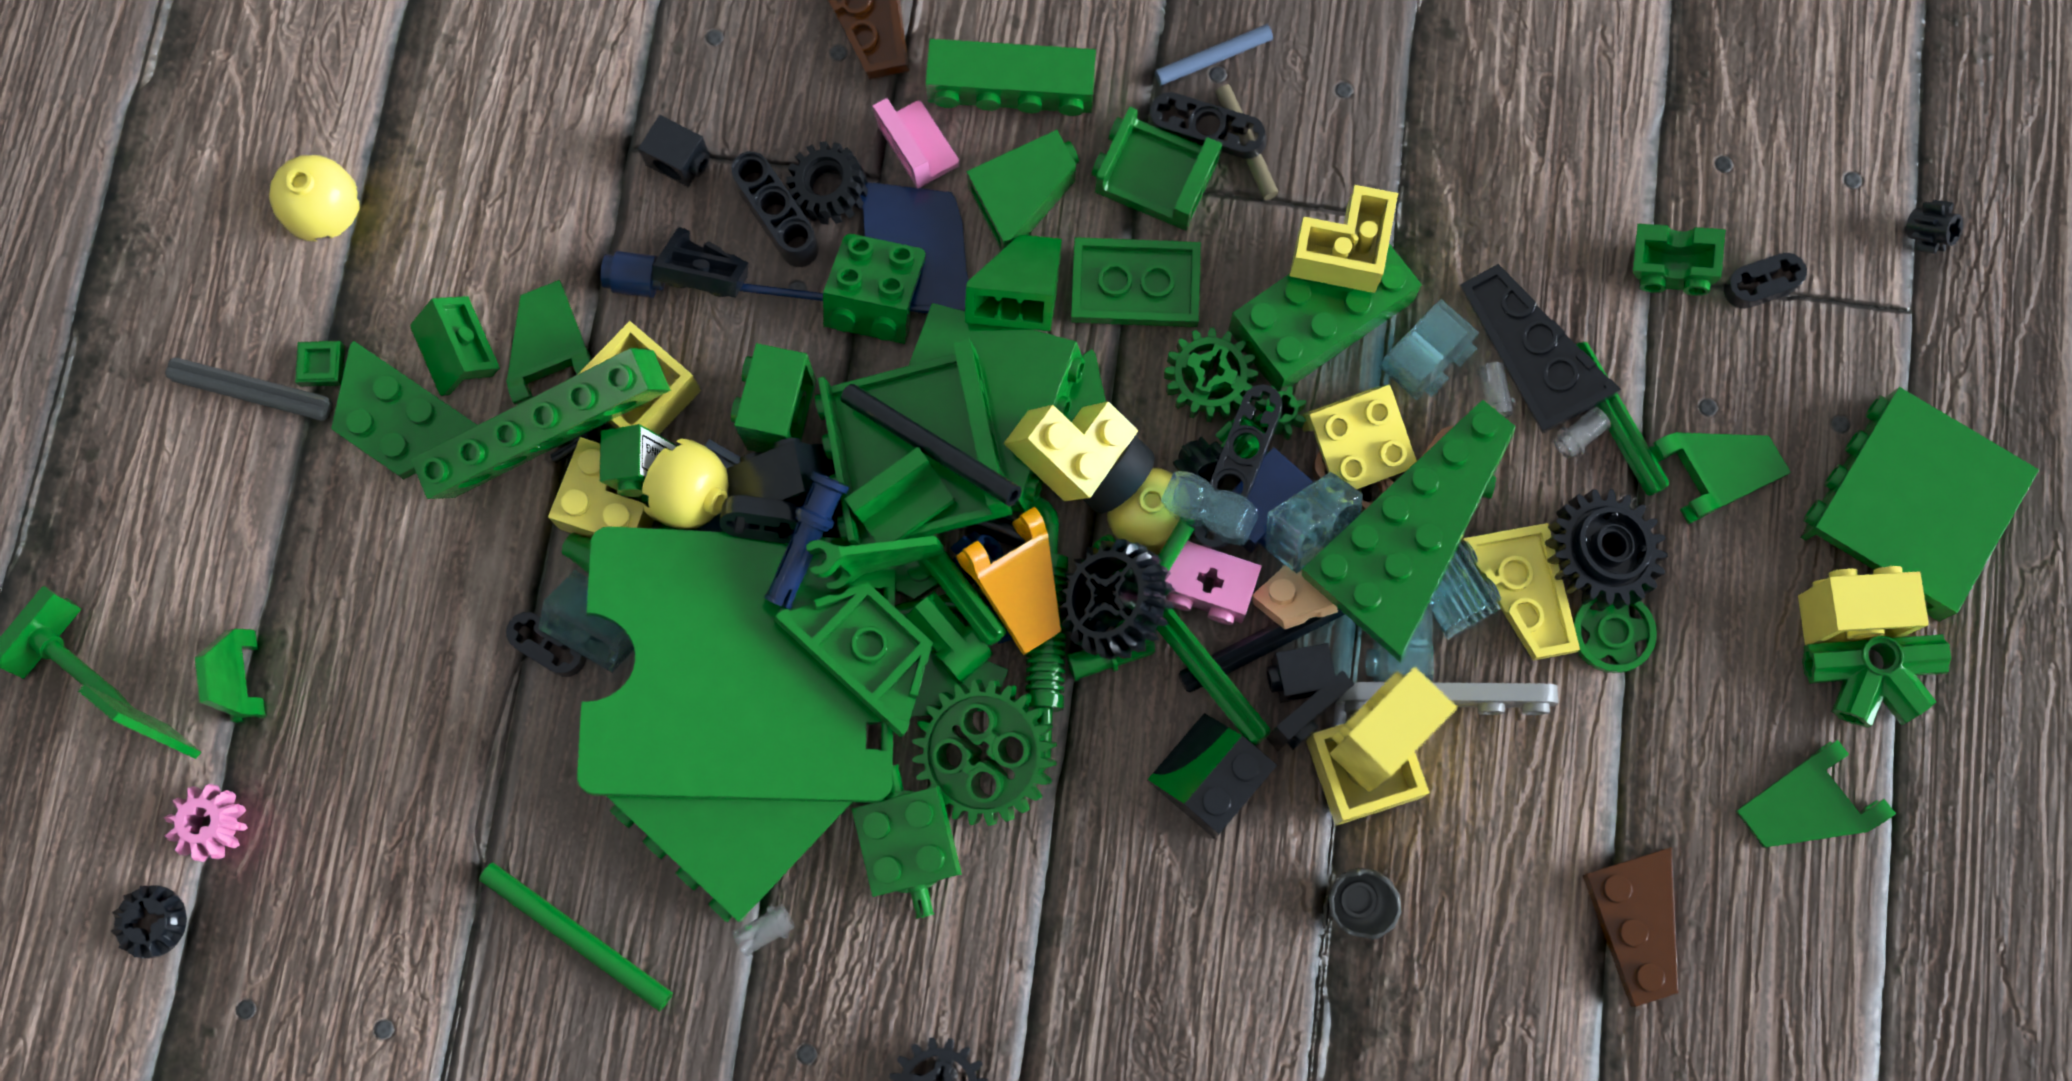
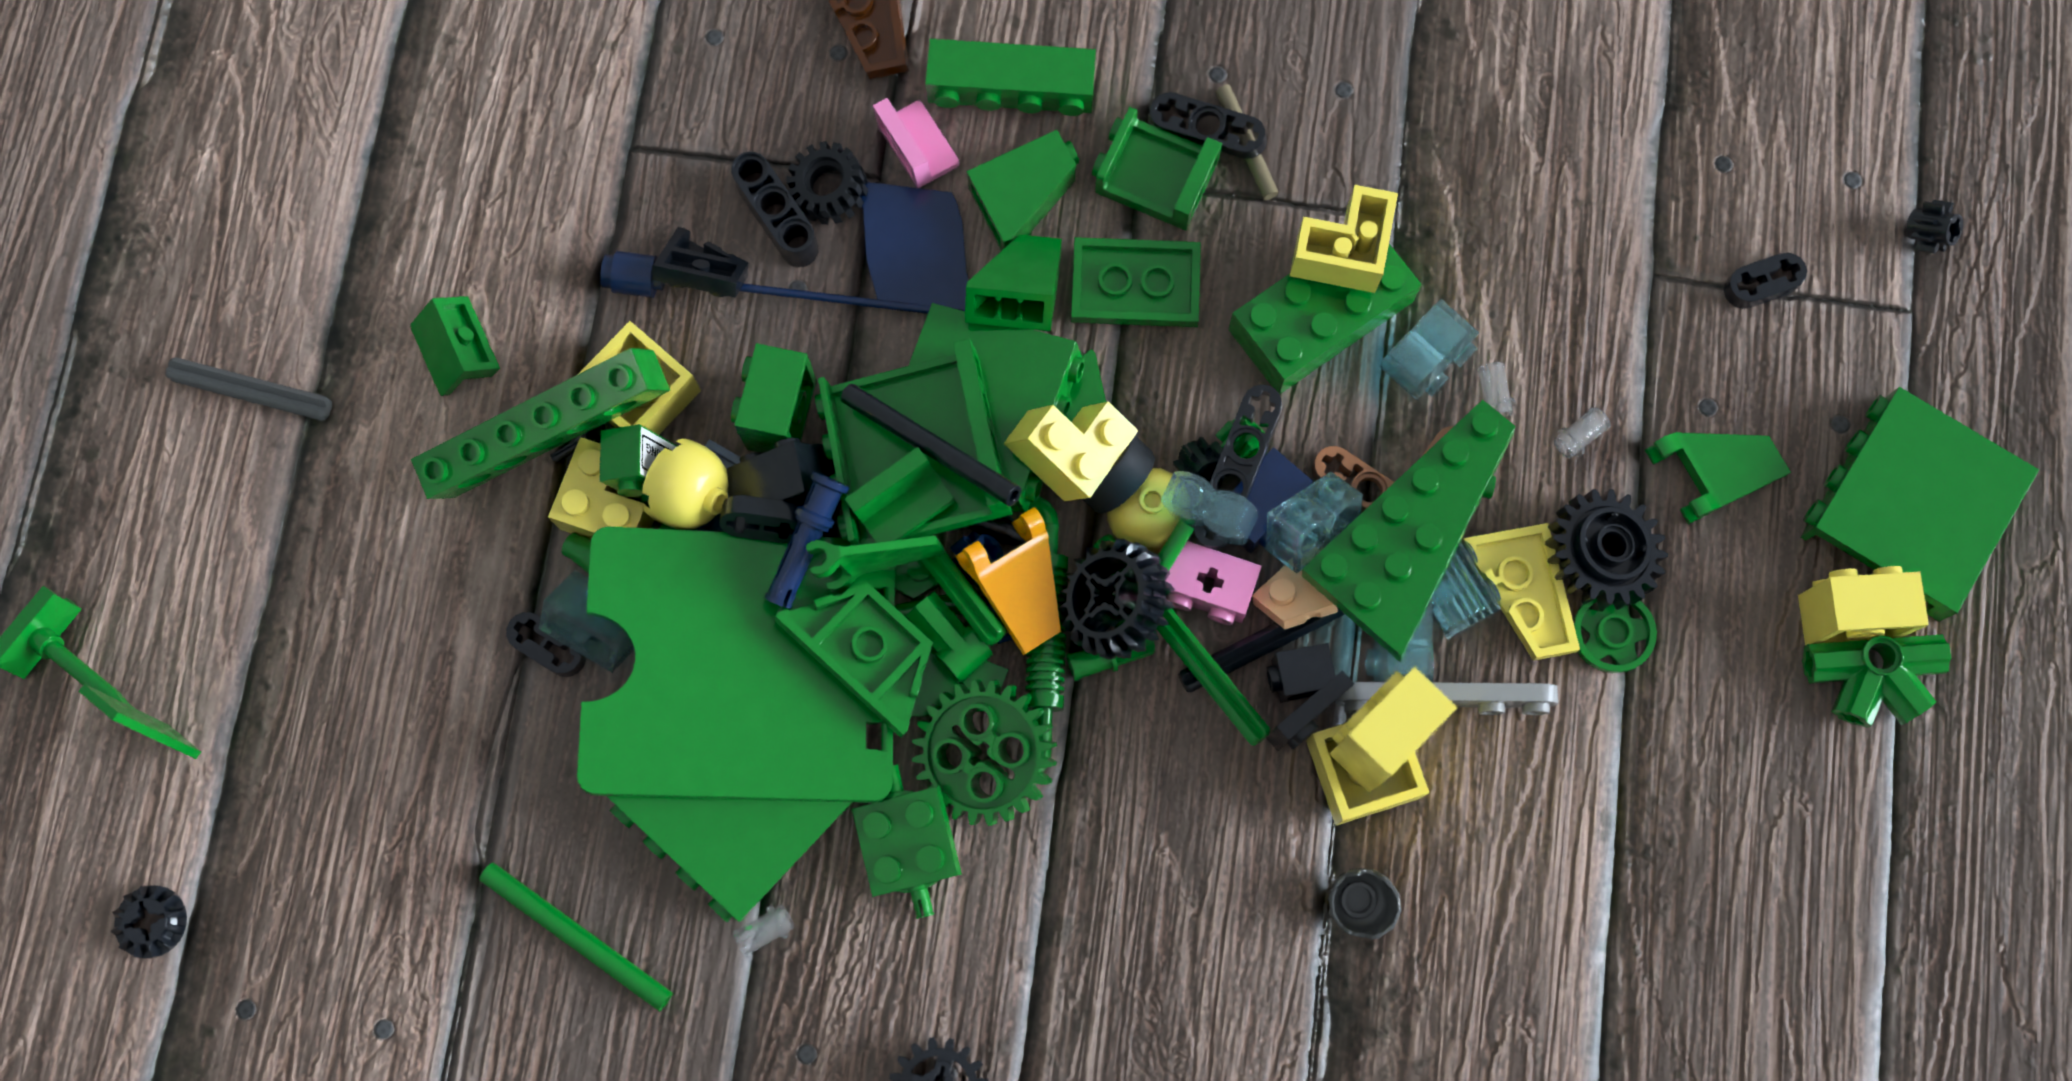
bright pink gear [163,784,248,862] -> none
green flag [194,628,266,723] -> none
light yellow cylinder [269,155,360,241] -> none
green tile [295,341,345,387] -> none
green wing [331,341,477,480] -> none
green flag [506,280,592,405] -> none
black brick [638,114,709,188] -> none
green bracket [823,234,925,344] -> none
black slope [1147,713,1277,839] -> none
sand blue bar [1155,24,1273,86] -> none
green gear [1164,327,1258,422] -> none
green gear [1254,385,1306,440] -> none
light yellow bracket [1301,385,1417,495] -> none
black wing [1460,264,1621,434] -> none
green axle [1576,341,1669,496] -> none
reddish brown wing [1582,847,1679,1007] -> none
green cylinder [1633,223,1726,296] -> none
green flag [1735,740,1896,848] -> none

